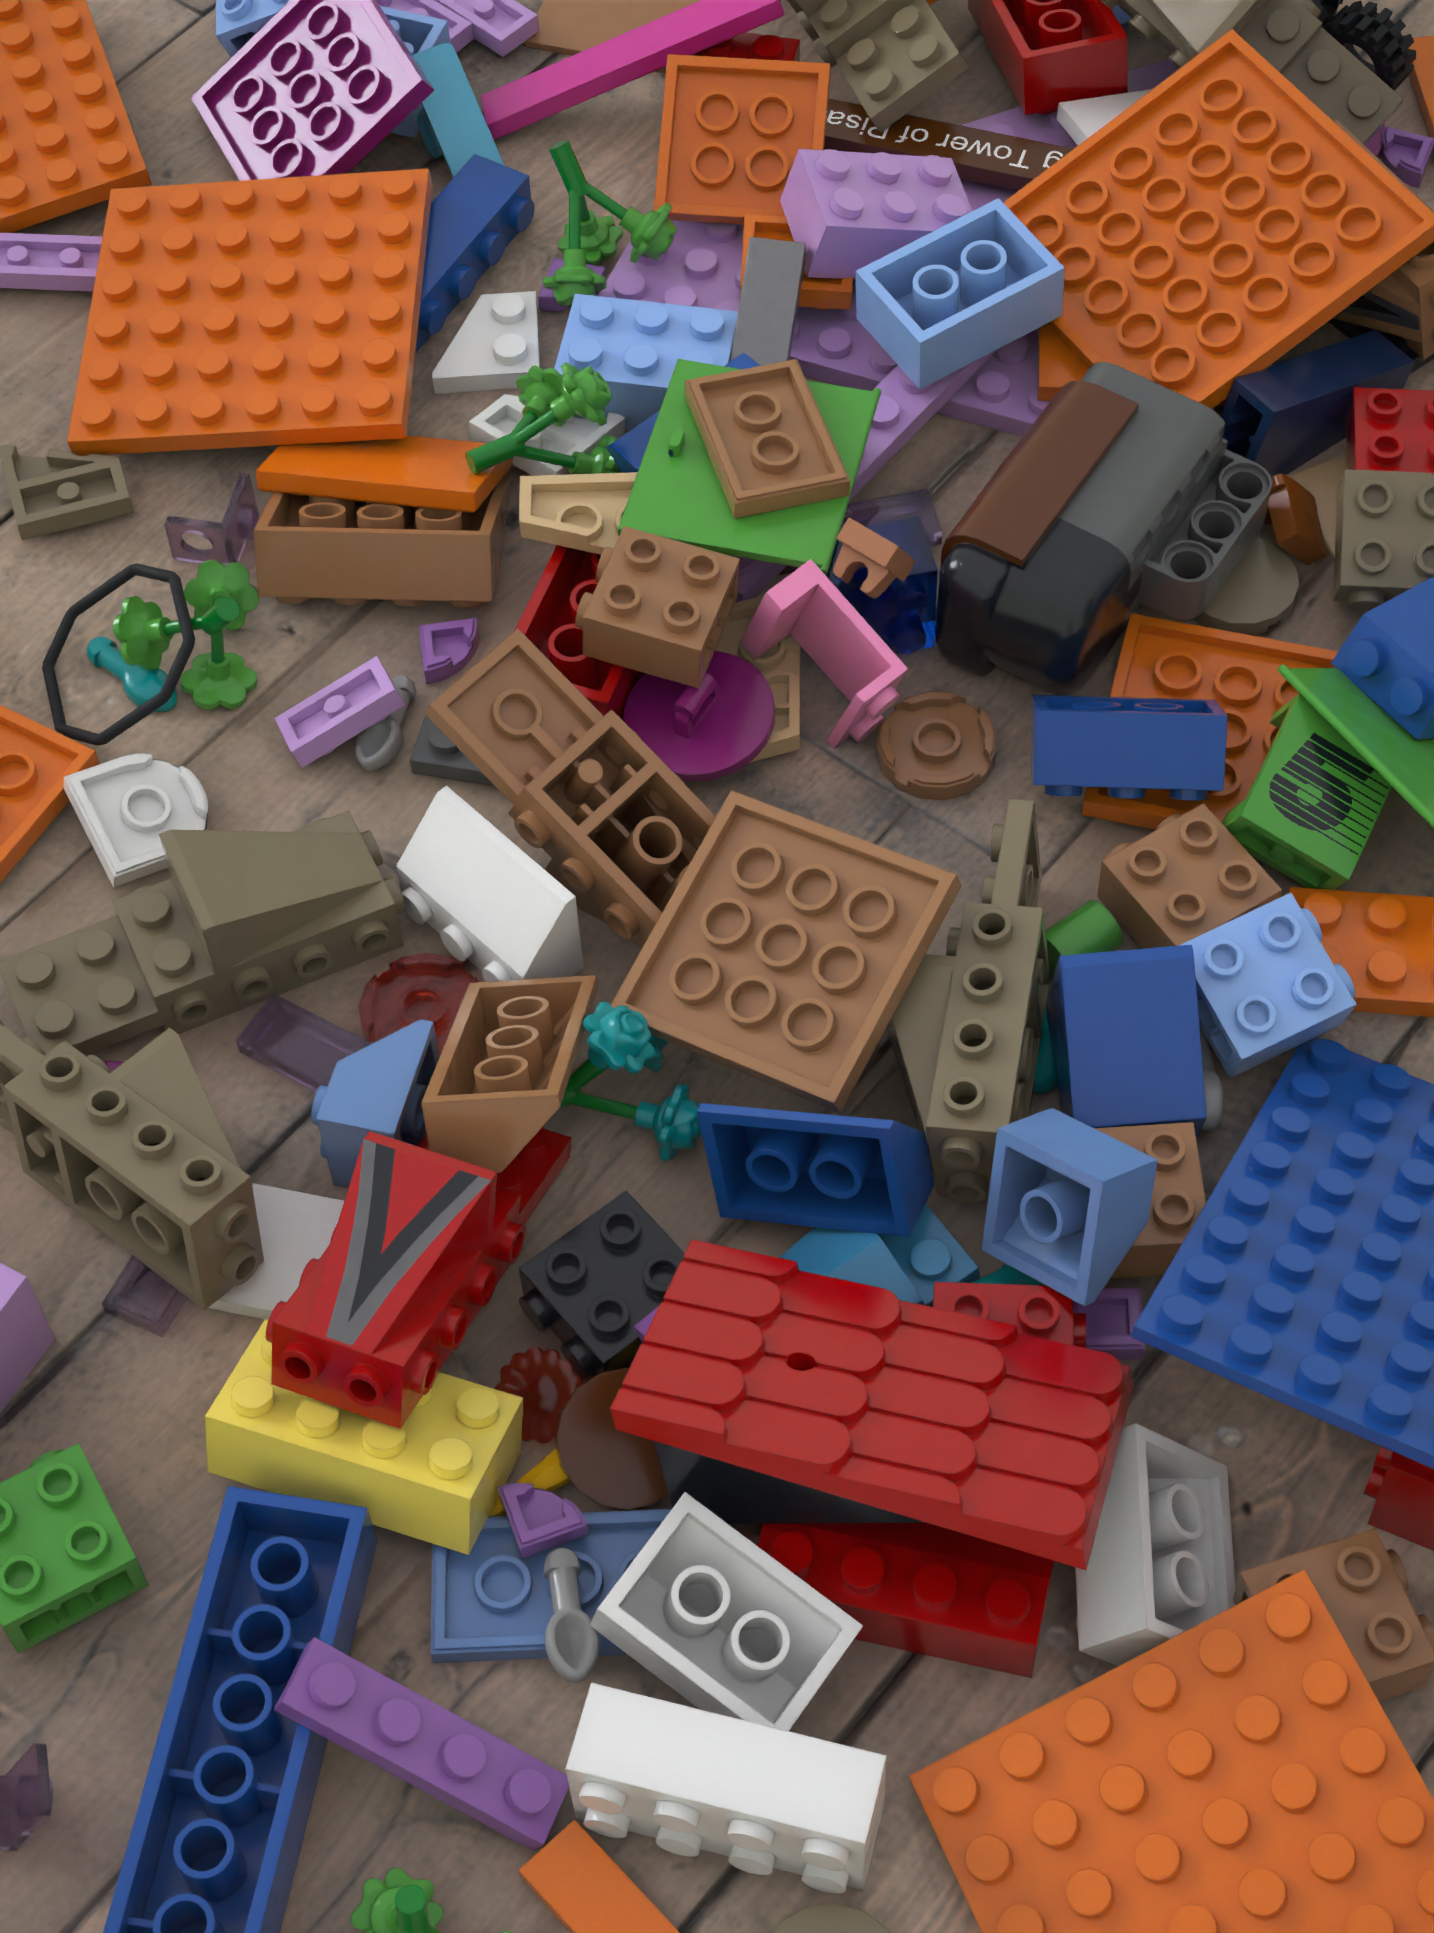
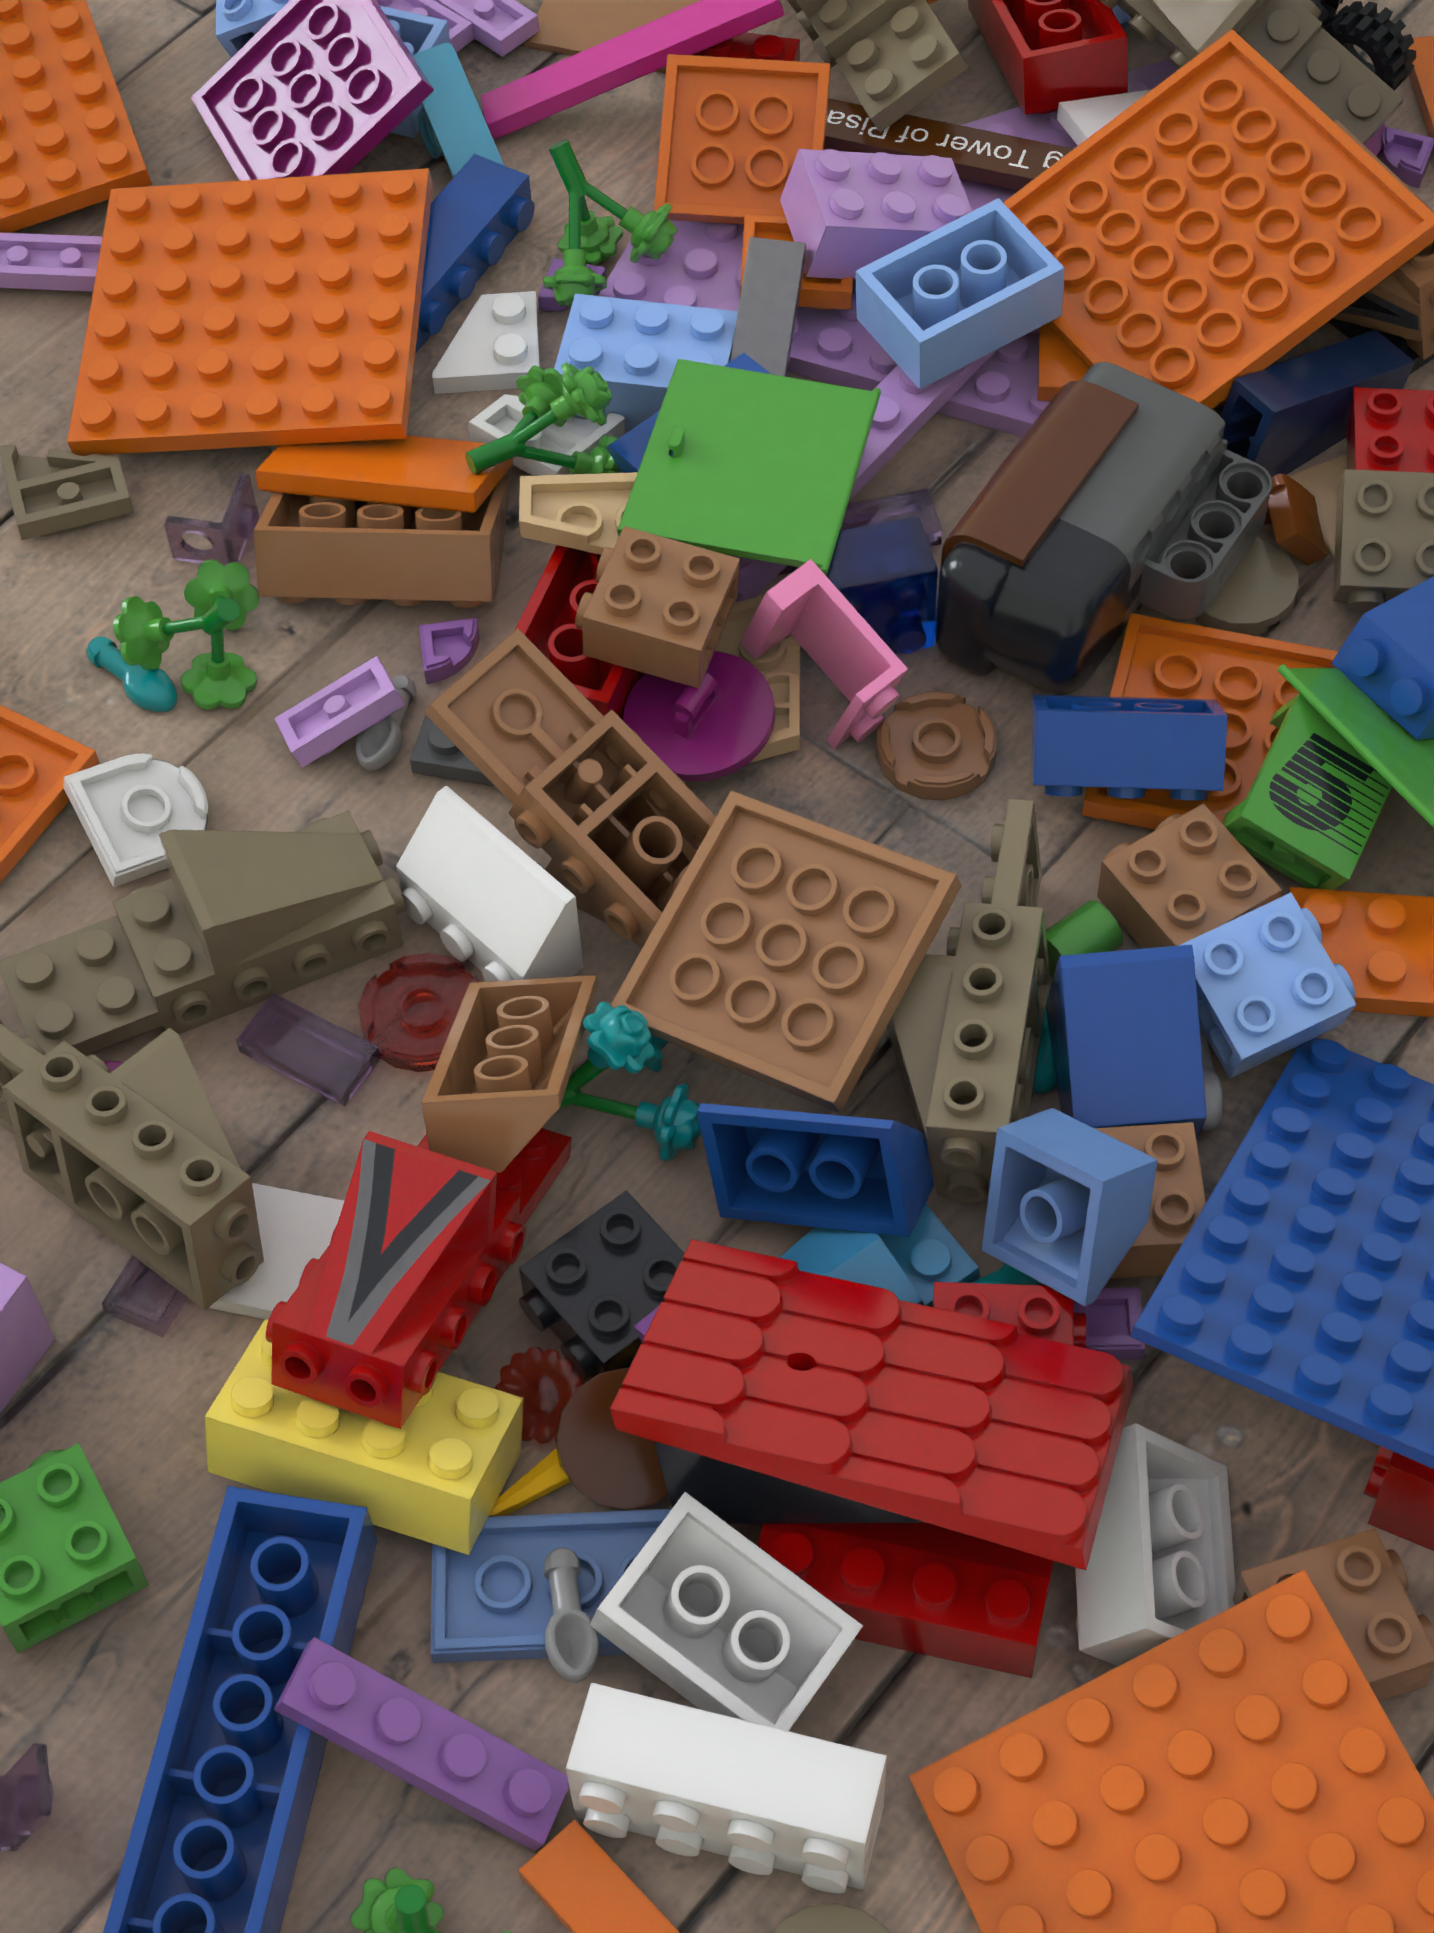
black piece [42,563,195,746] -> none
medium blue slope [311,1019,440,1188] -> none
medium lavender tile [497,1483,589,1559] -> none
medium nougat tile [684,359,850,519] -> none
nougat tile [833,517,916,599] -> none

